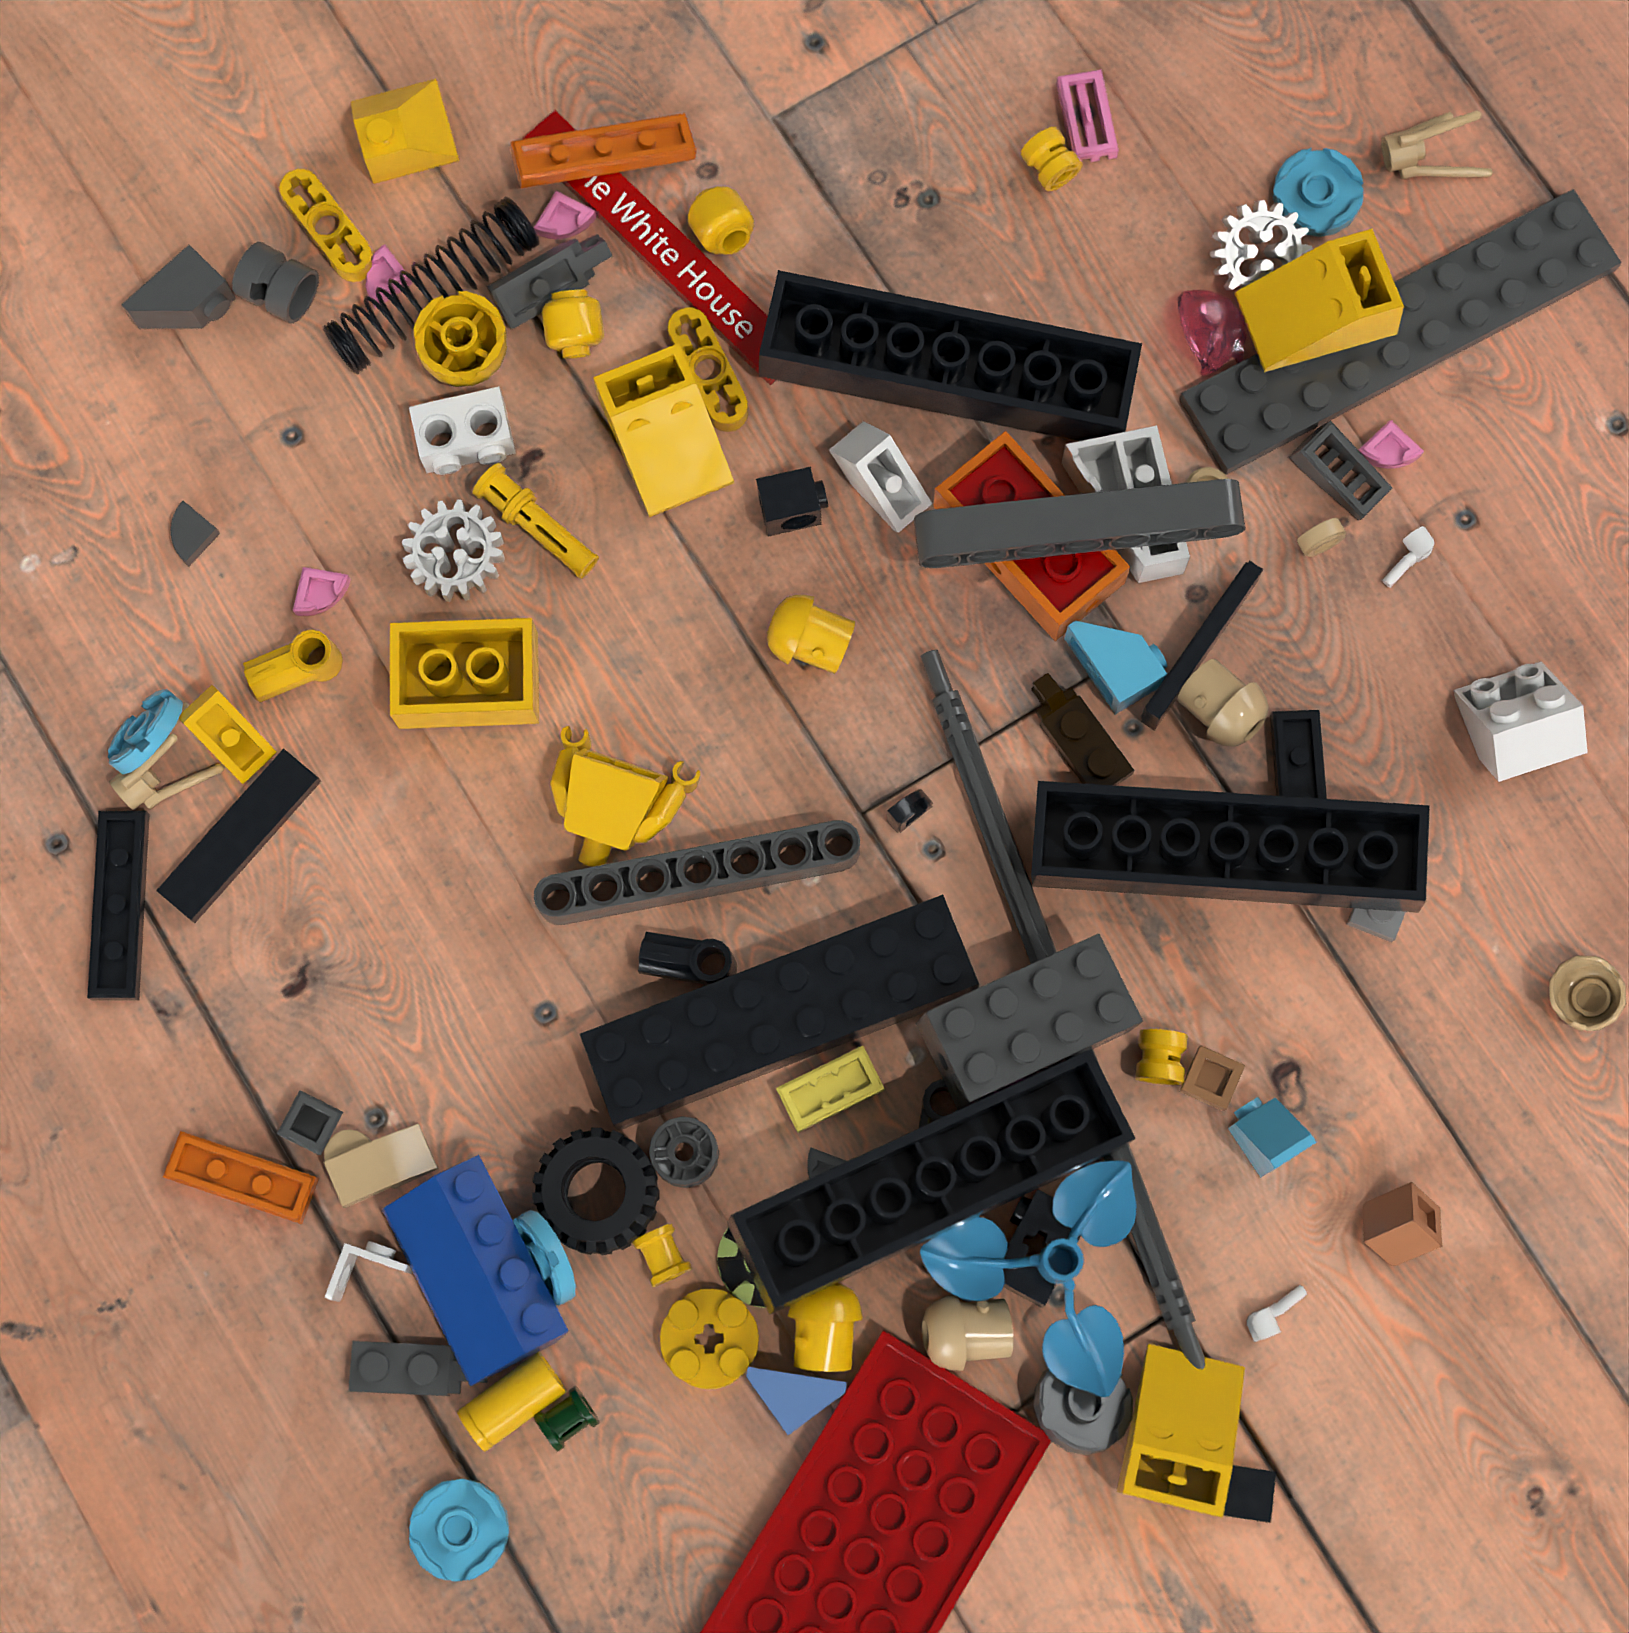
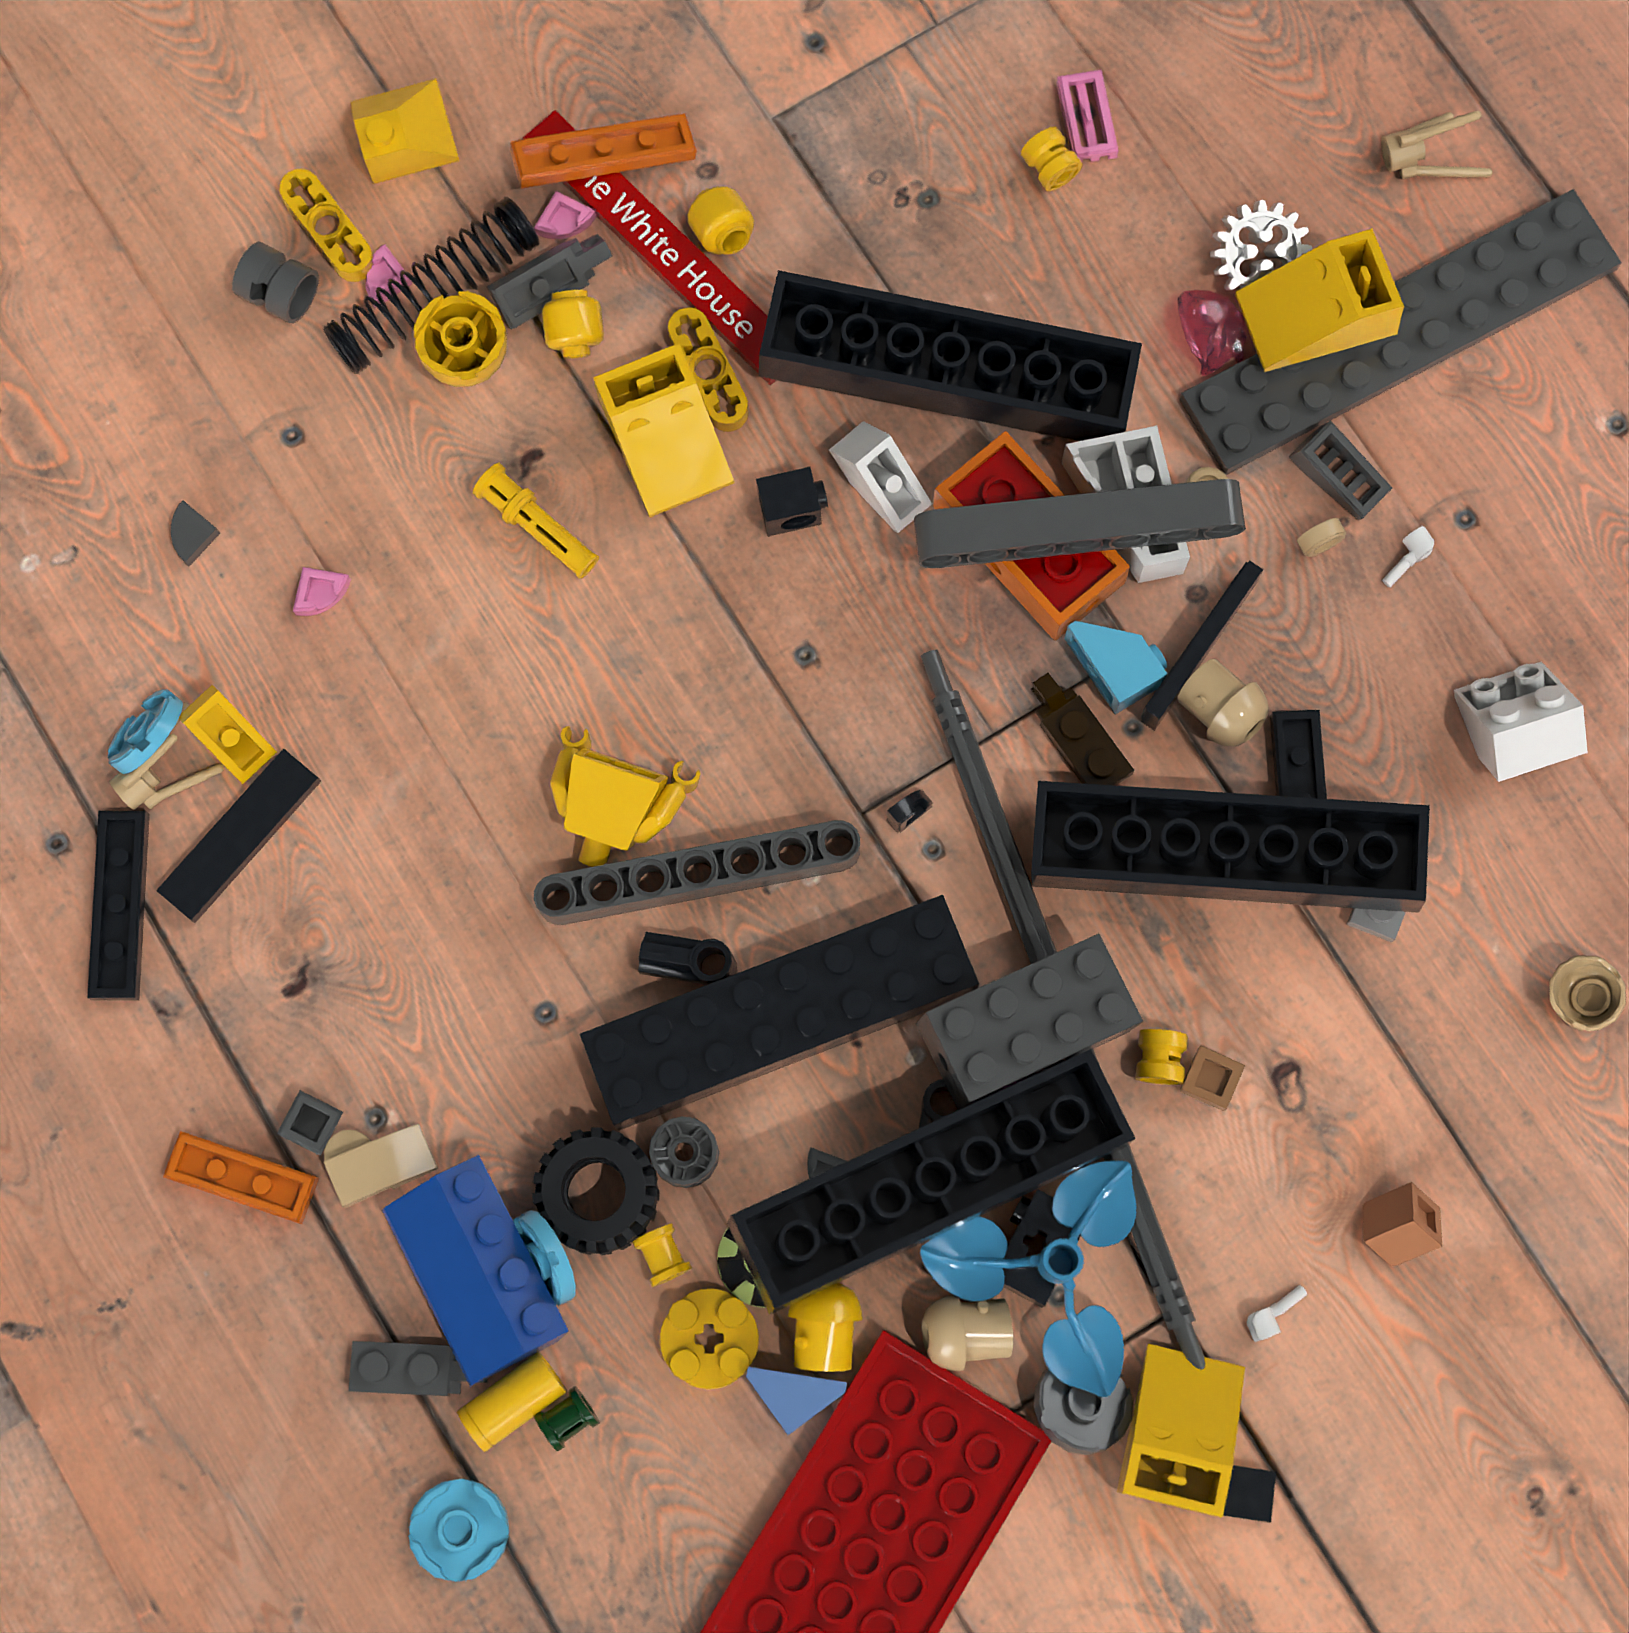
dark grey slope [122,245,236,329] -> none
yellow piece [243,630,343,702] -> none
white bracket [325,1241,413,1302] -> none
yellow brick [390,618,539,729] -> none
white gear [402,499,505,602] -> none
white brick [409,387,516,475] -> none
yellow piece [767,595,855,674] -> none
light yellow plate [776,1046,885,1133] -> none
medium azure slope [1228,1097,1317,1178] -> none
medium azure tile [1272,148,1364,237] -> none
bright pink tile [1358,420,1424,469] -> none

